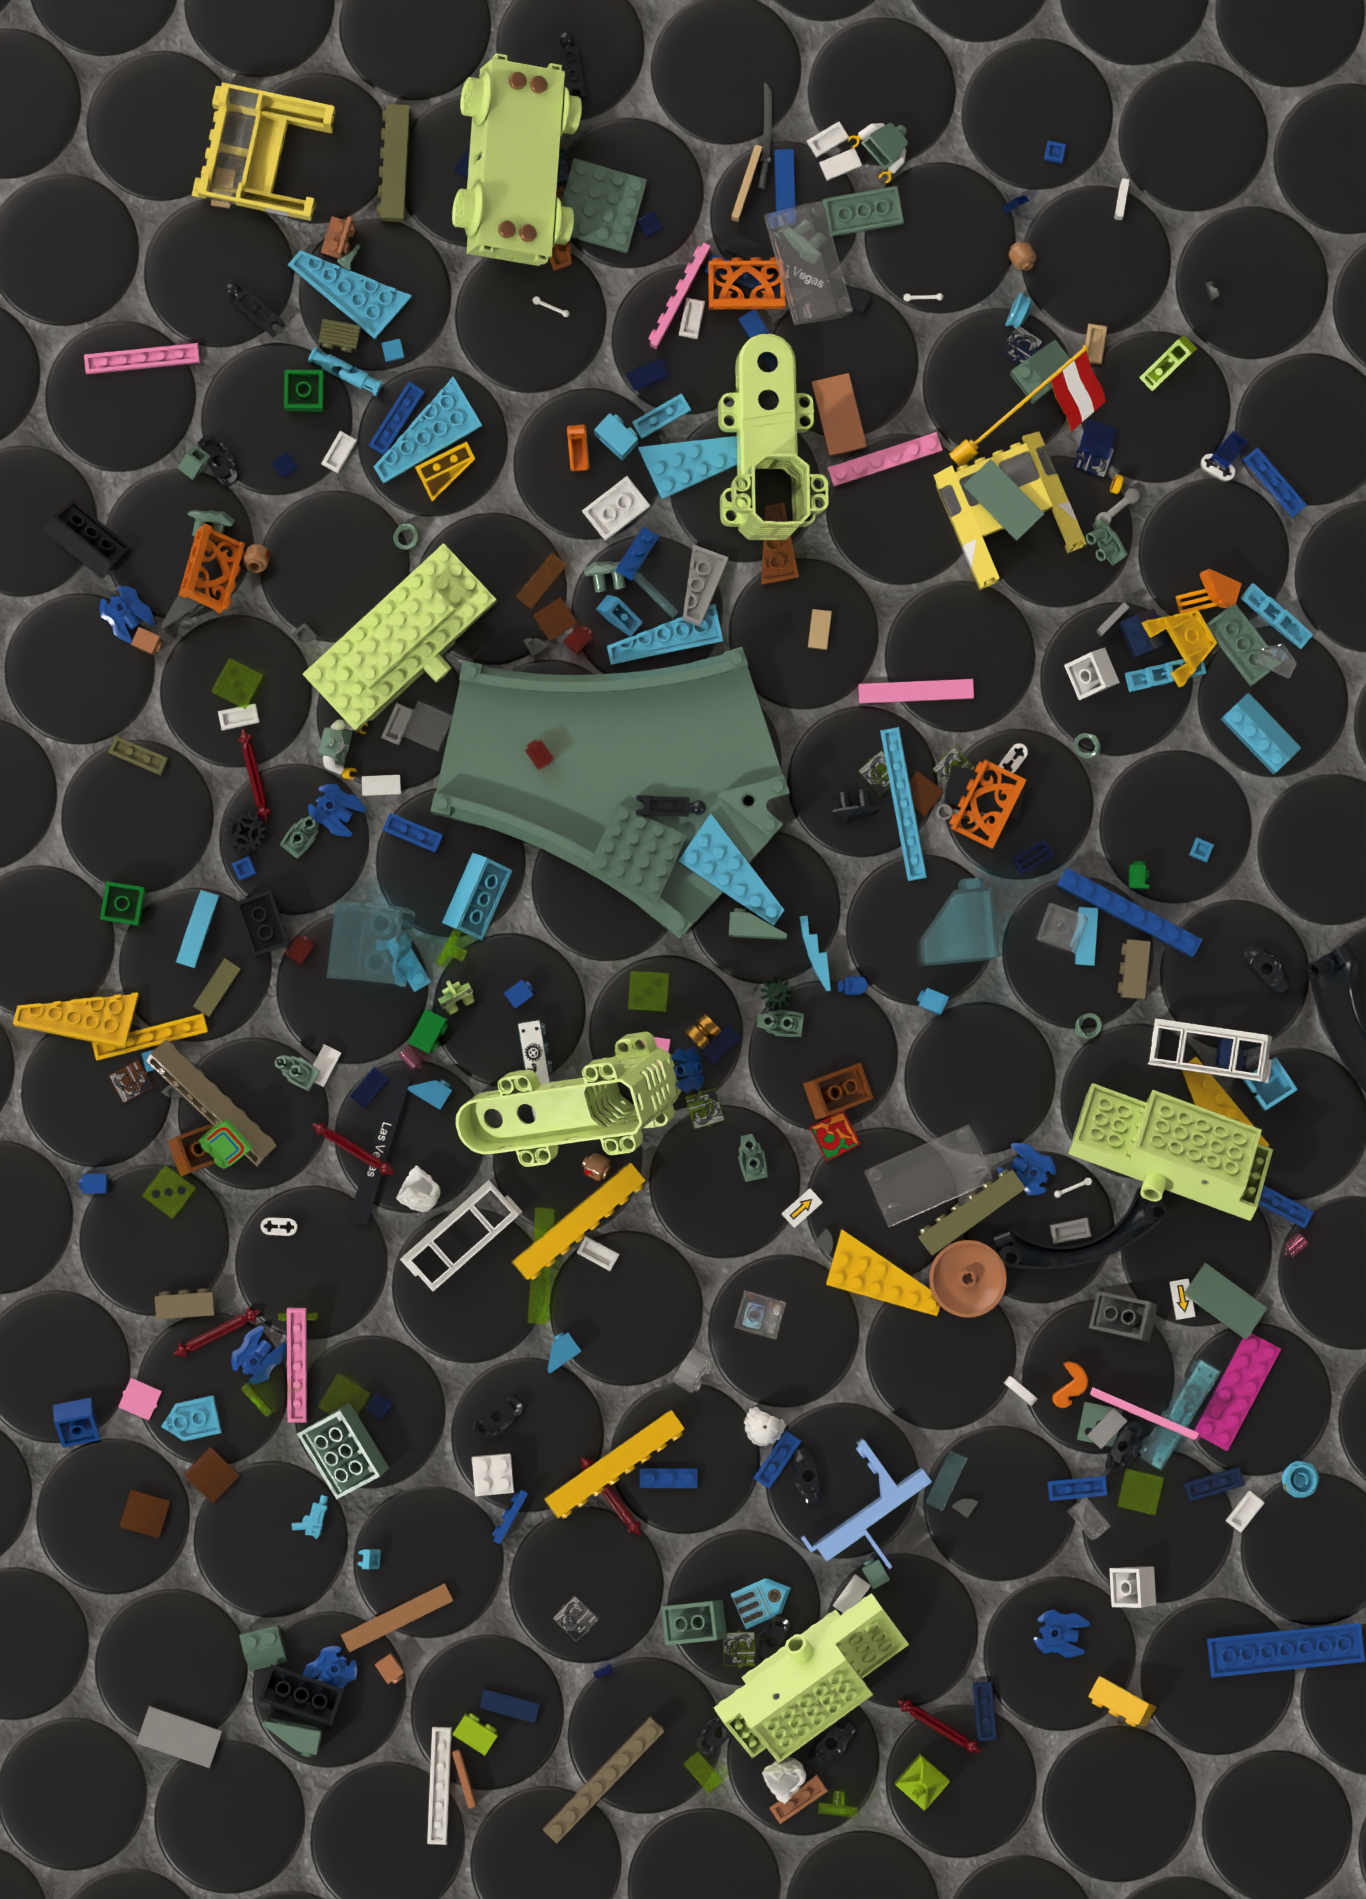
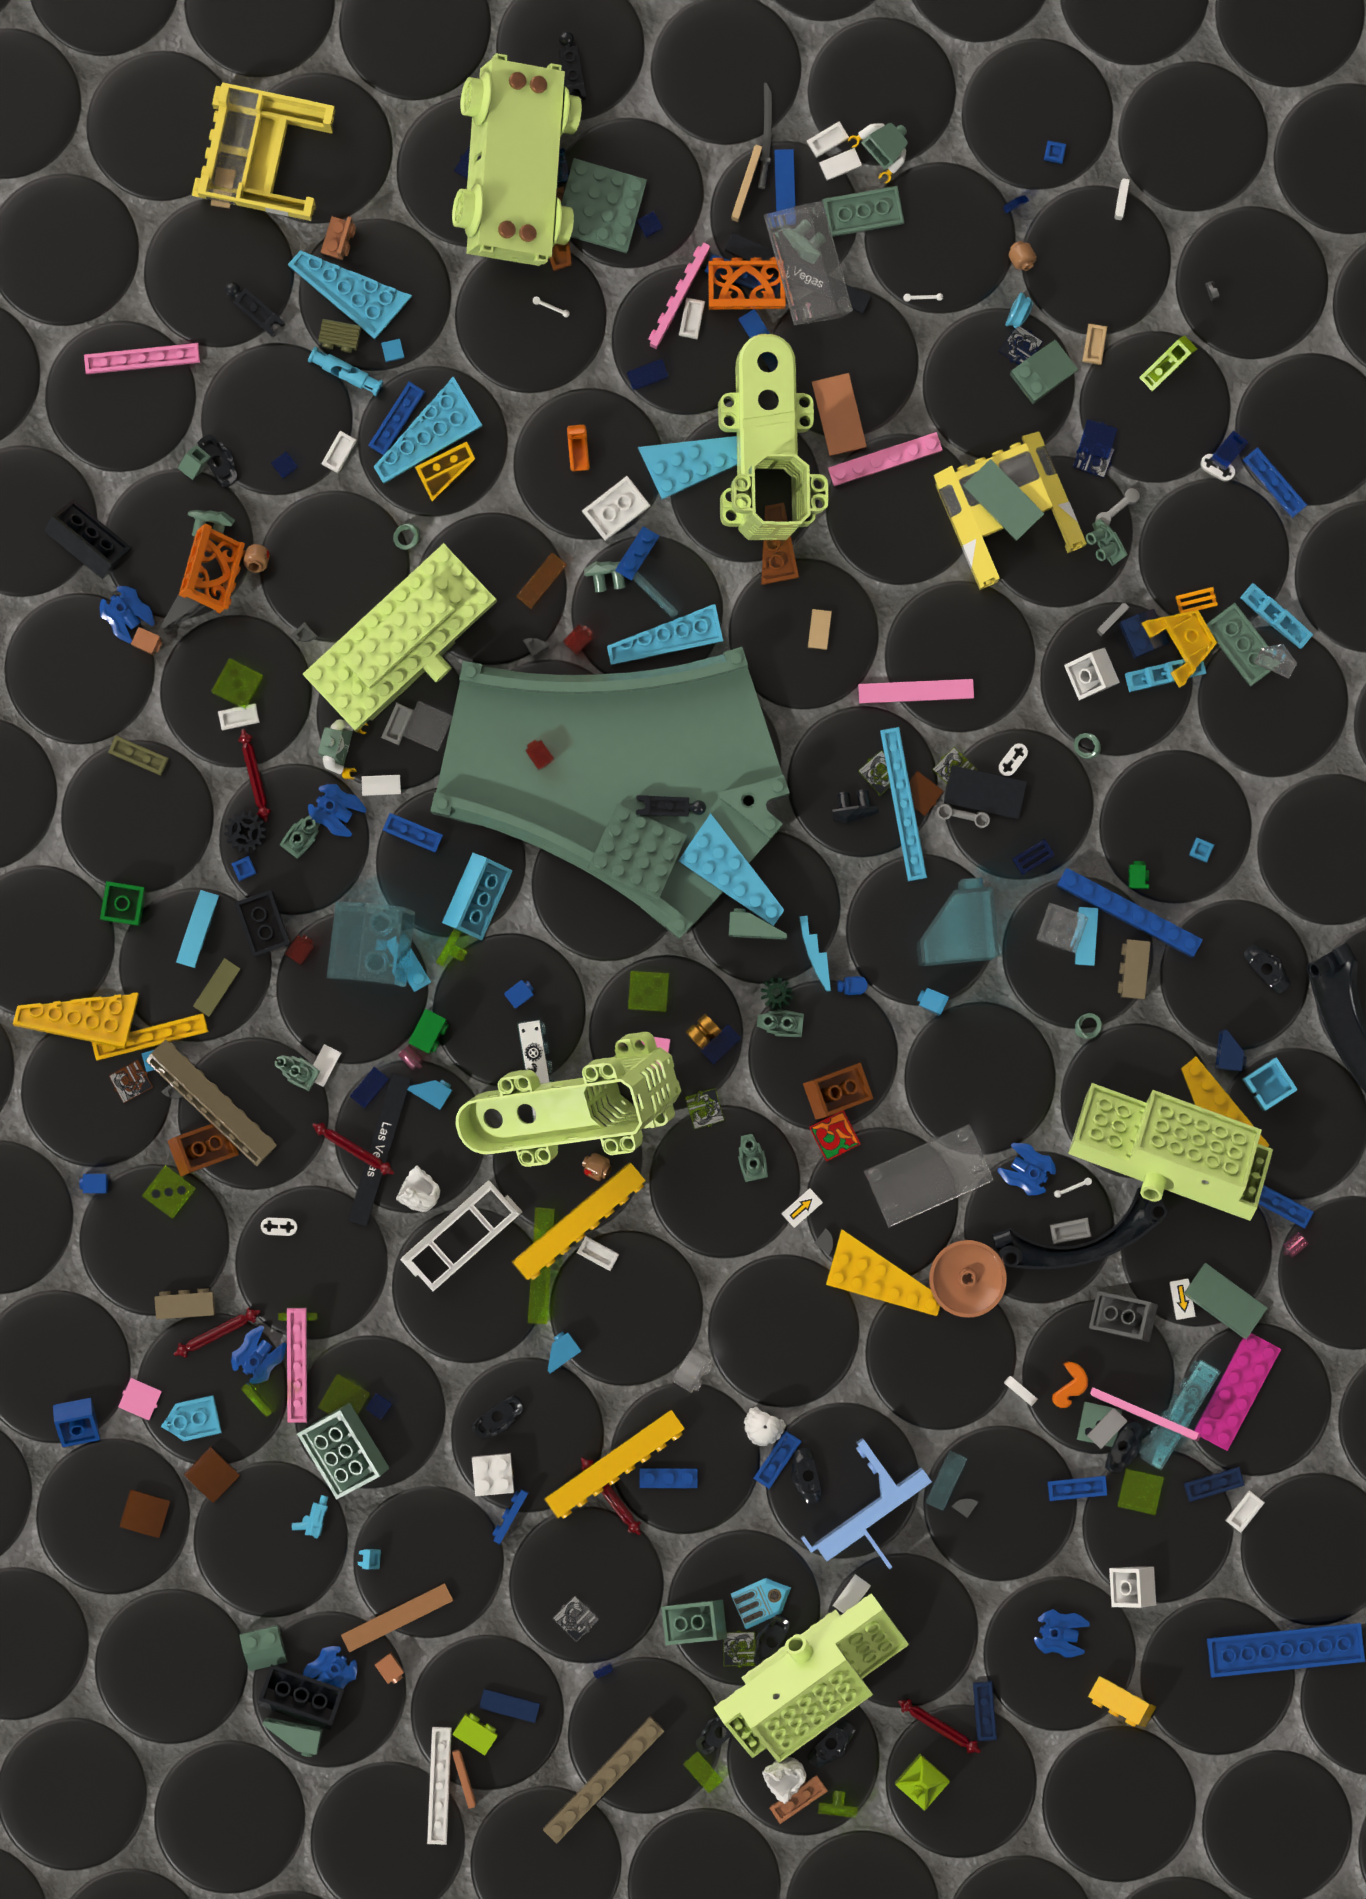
light grey tile [137,1706,222,1768] -> none
bright green slope [198,1119,253,1169] -> none
green brick [284,370,324,412] -> none
sand green piece [337,243,361,270] -> none
olive brick [377,104,410,222] -> none
yellowish green hips [438,980,474,1015] -> none
reddish brown piece [533,597,578,642] -> none
medium azure piece [594,413,638,461] -> none
dark azure slope [596,595,642,636] -> none
medium azure plate [632,393,691,439] -> none
blue piece [671,1047,704,1093] -> none
light grey wing [683,544,729,627] -> none
clear slope [734,1290,786,1339] -> none
sand green brick [861,1557,890,1589] -> none
olive brick [918,1168,1026,1255] -> none
flag [949,345,1106,467] -> none
orange fence [949,760,1026,849] -> none
clear hinge [1067,1497,1111,1540] -> none
yellow tile [1110,474,1124,494] -> none
white piece [1148,1018,1272,1083] -> none
orange slope [1200,569,1242,608] -> none
medium azure slope [1221,693,1301,774] -> none
medium azure hat [1282,1461,1319,1498] -> none

